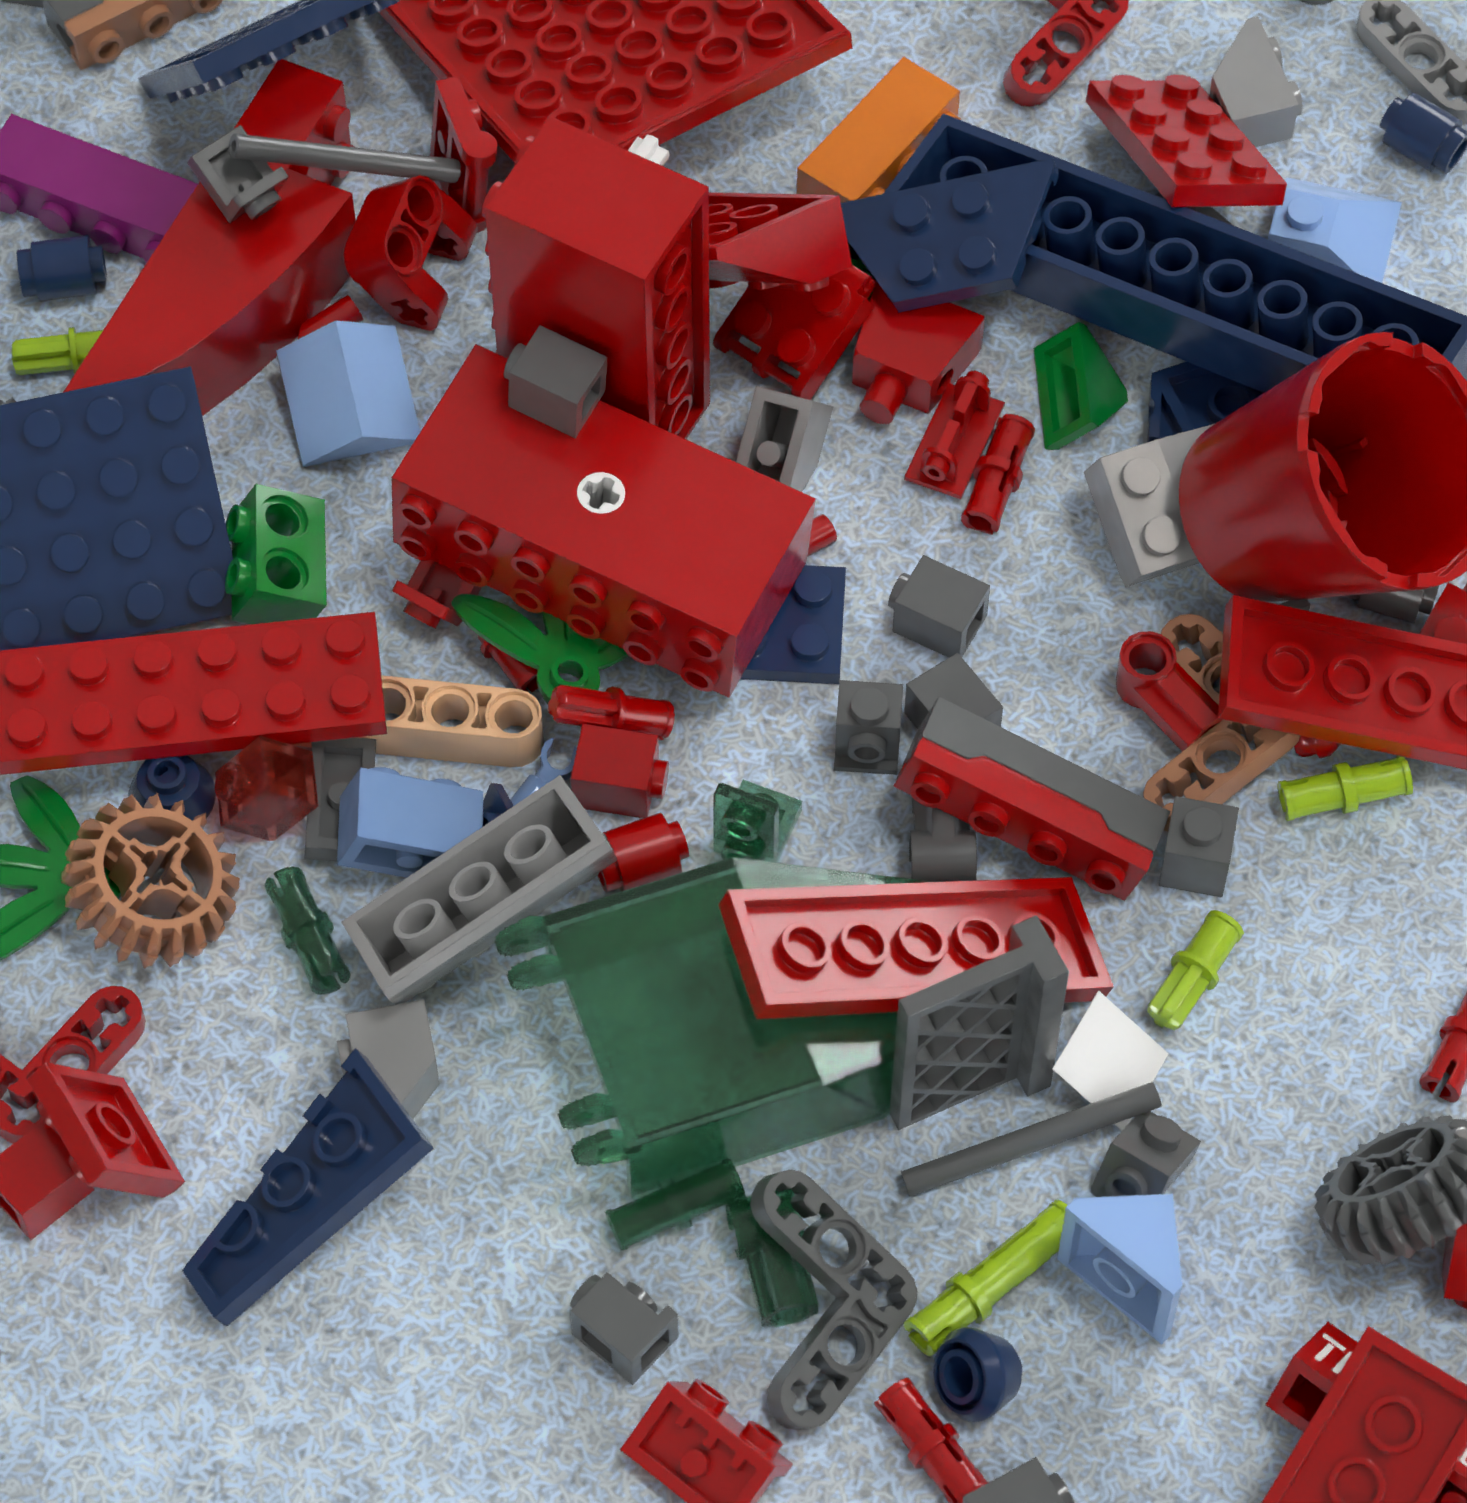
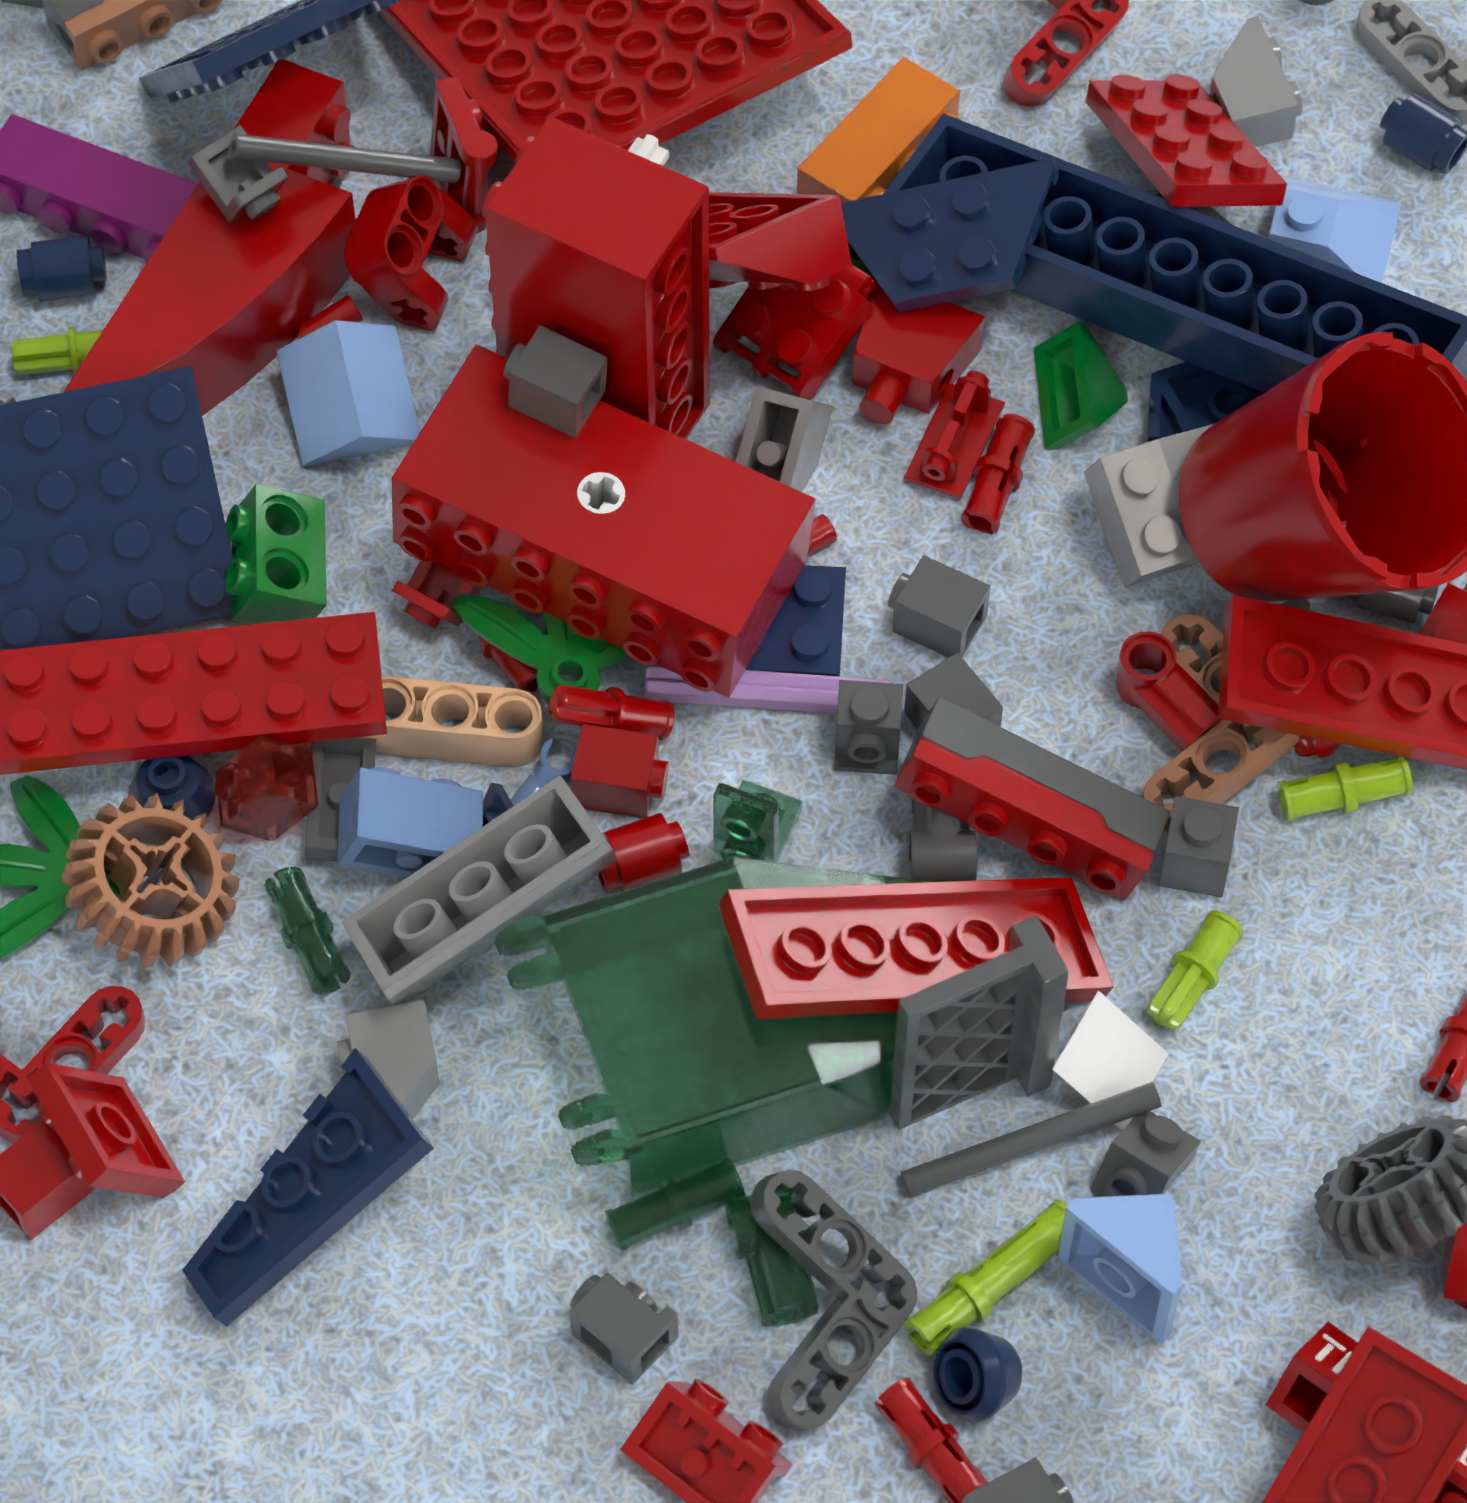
none -> lavender axle [644,664,892,714]

